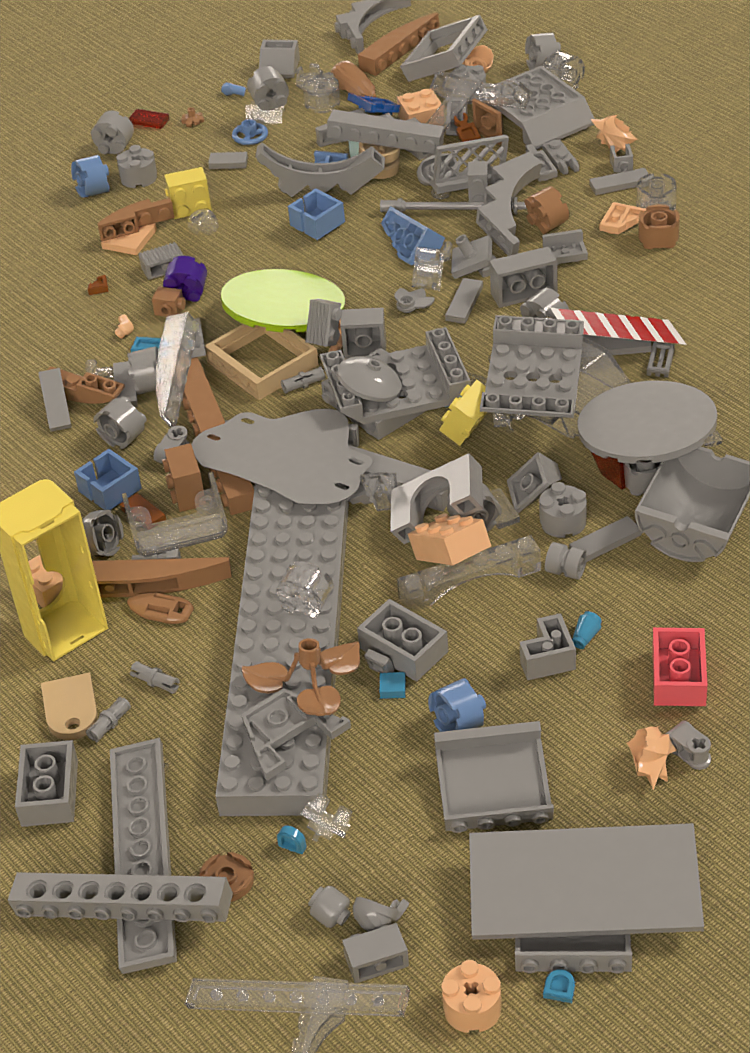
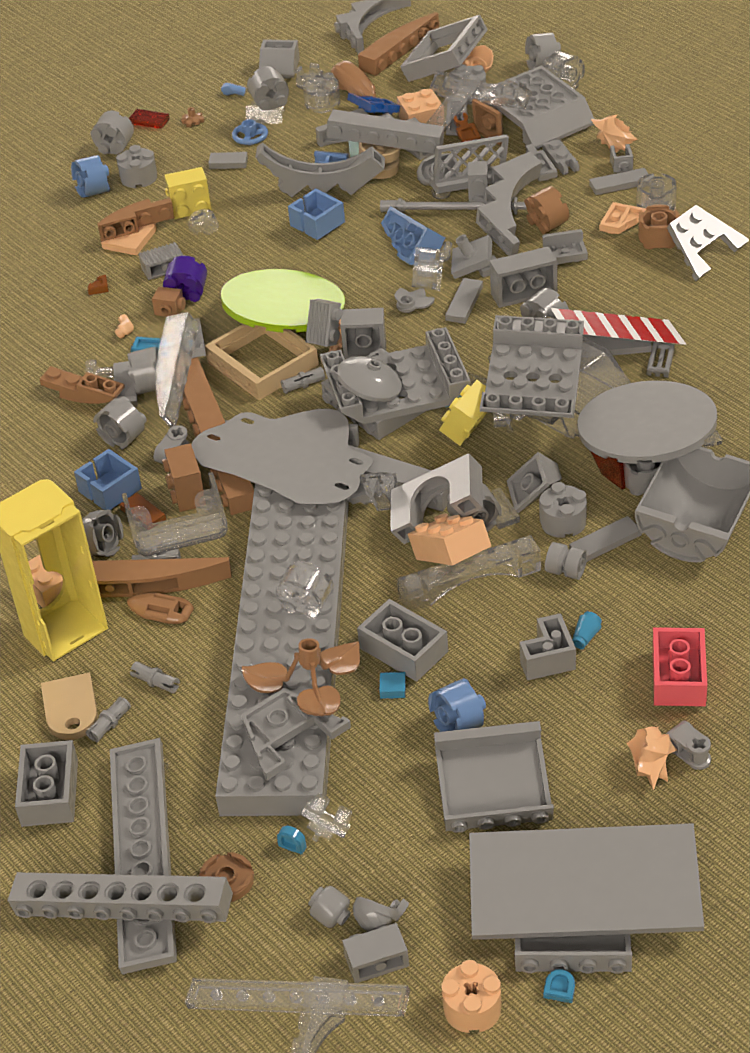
light grey tile [38,368,72,432] -> none
light grey tile [364,649,395,673] -> none
none -> wing [667,205,749,281]

